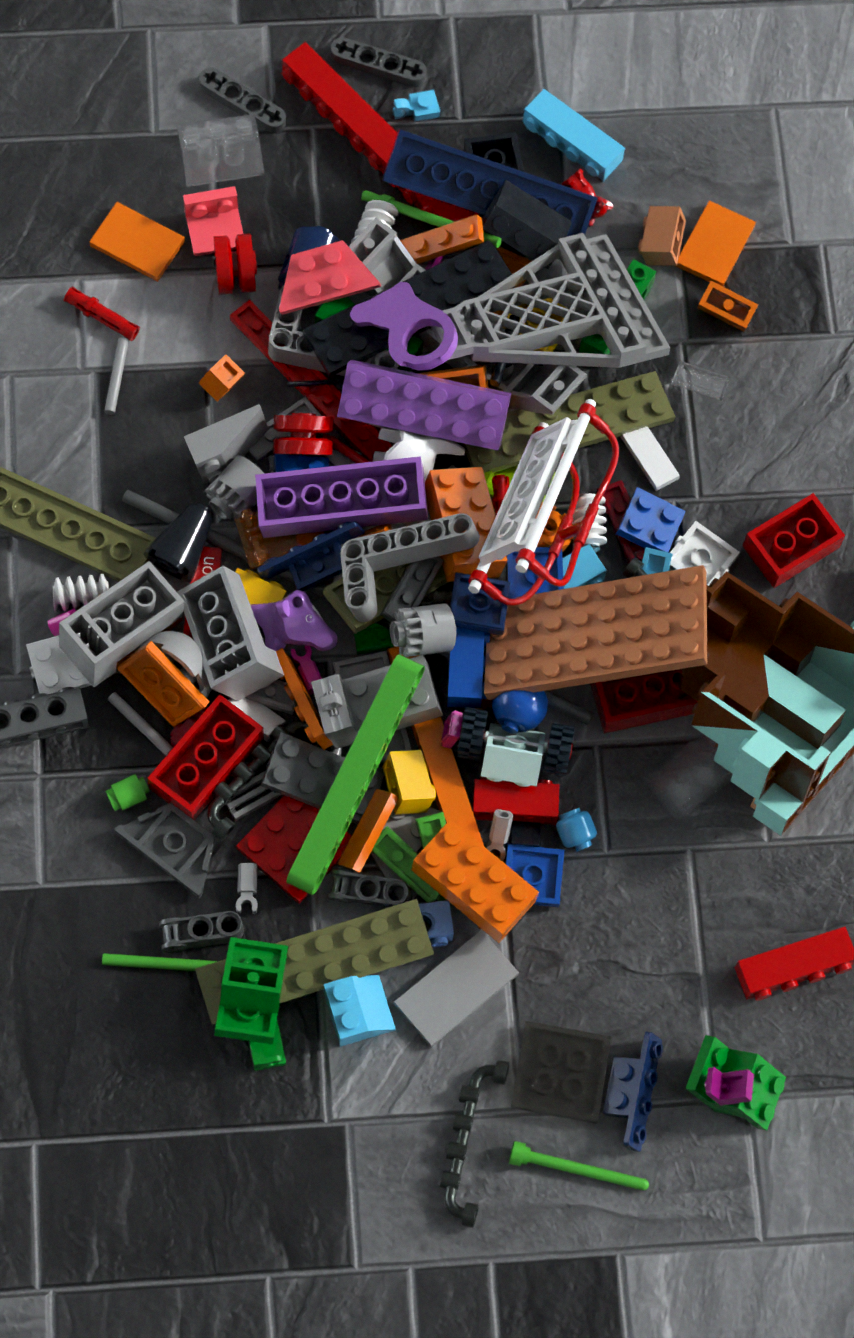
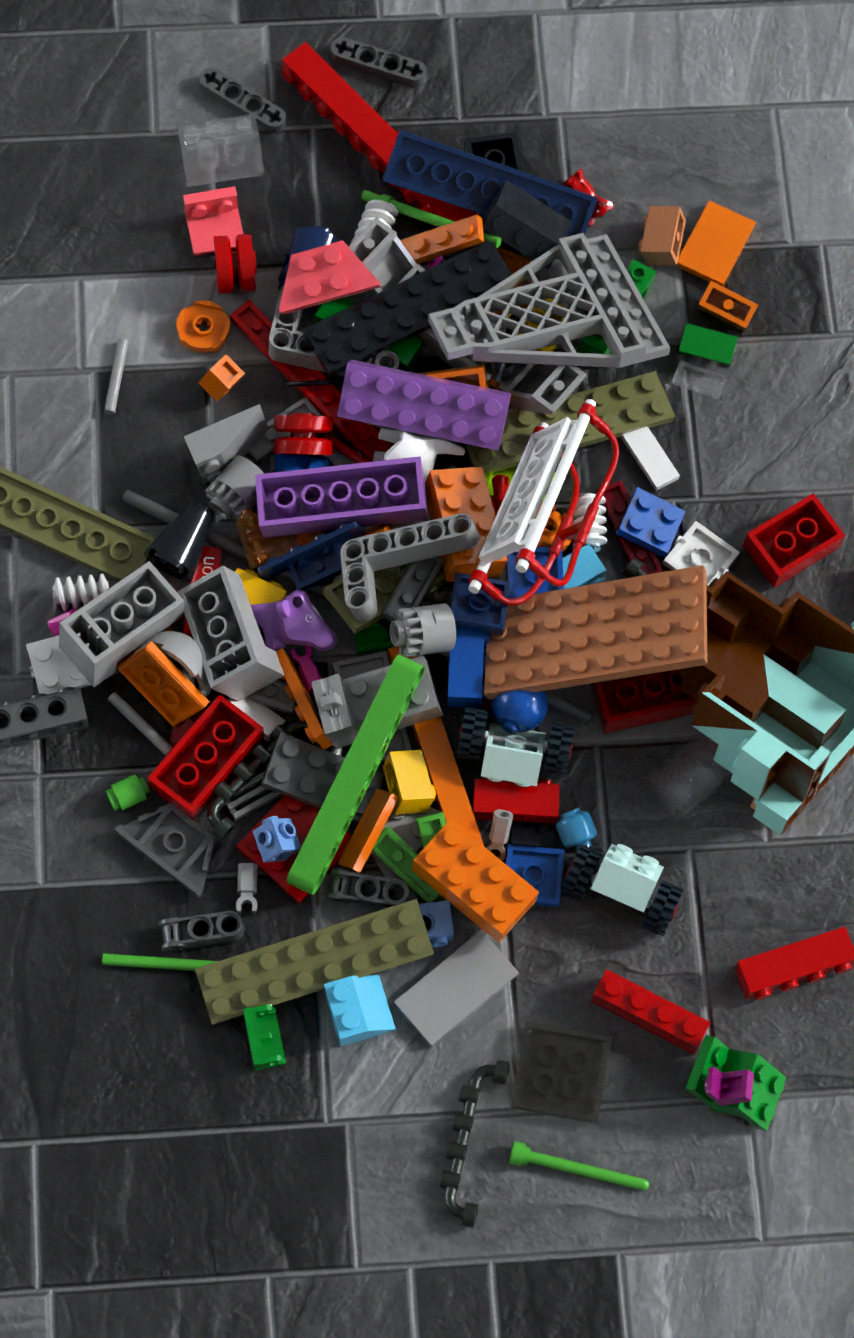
red pin [64,286,140,341] -> none
orange tile [89,202,185,282] -> none
green bracket [214,937,288,1045] -> none
medium lavender animal [350,282,458,371] -> none
medium azure plate [392,90,440,122] -> none
dark pink tile [441,710,463,749] -> none
medium azure brick [523,89,625,182] -> none
dark blue bracket [603,1032,663,1152] -> none
medium azure plate [642,547,673,575] -> none
none -> orange plate [176,300,230,353]
none -> medium blue brick [253,816,301,862]
none -> brick [561,844,684,936]
none -> red brick [591,969,711,1055]
none -> green hinge [678,323,738,367]

